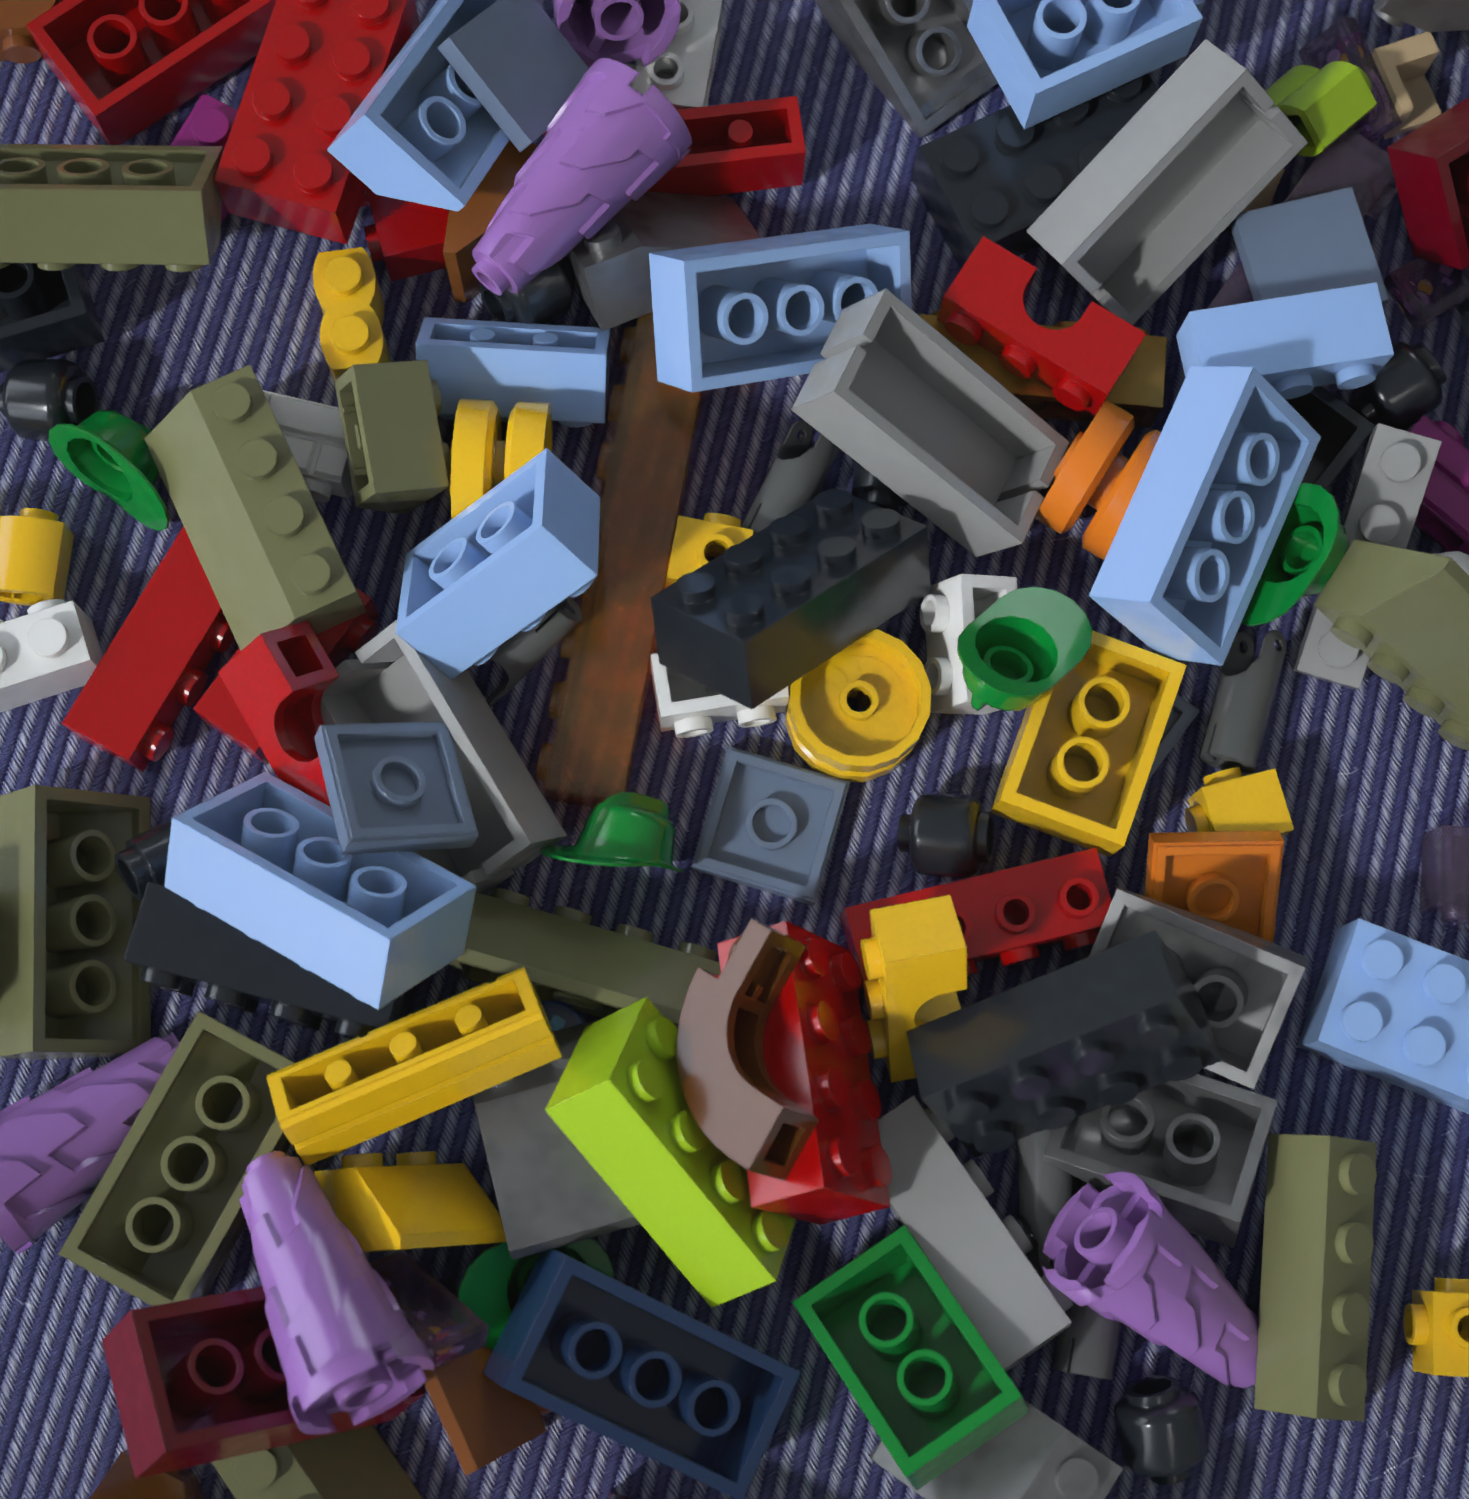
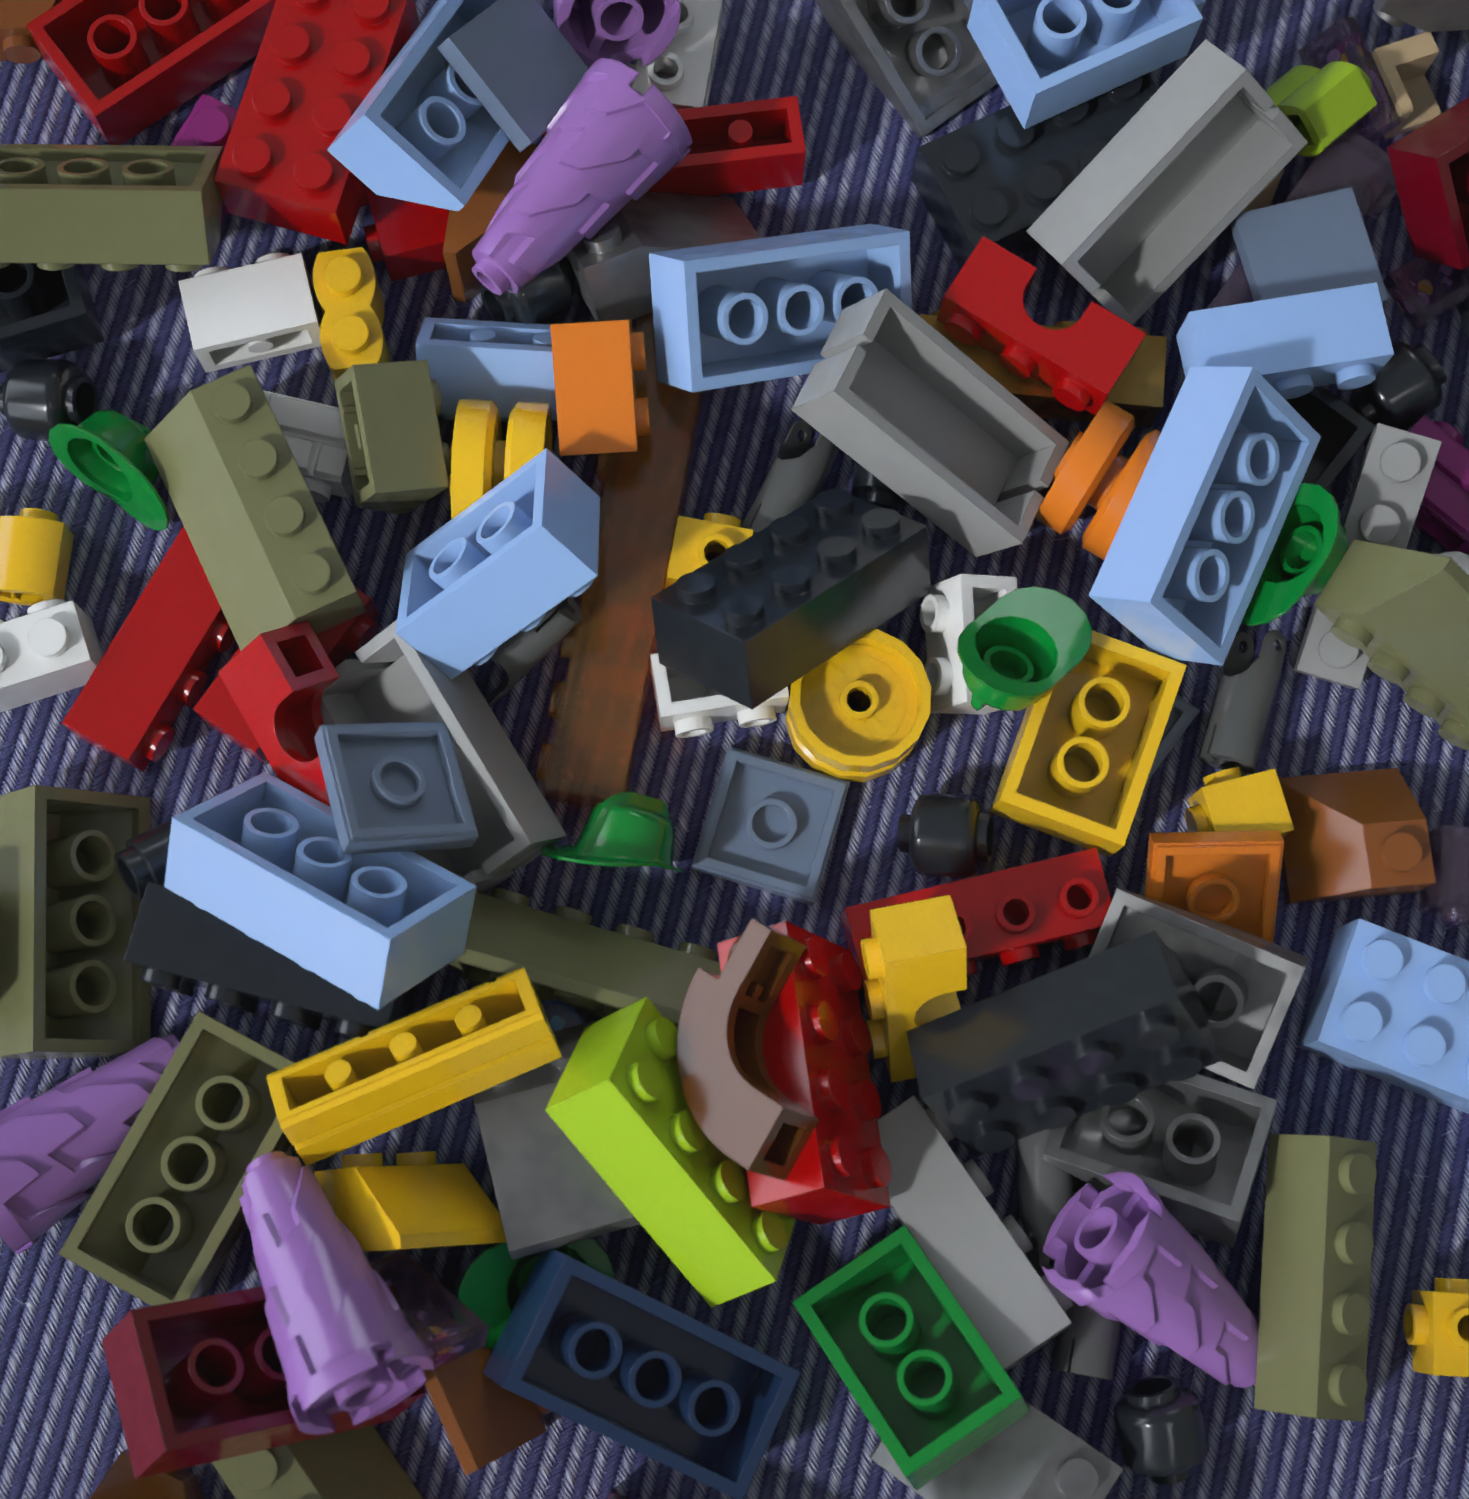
none -> white brick [178,253,321,373]
none -> orange brick [550,319,651,456]
none -> dark orange slope [1278,768,1436,905]

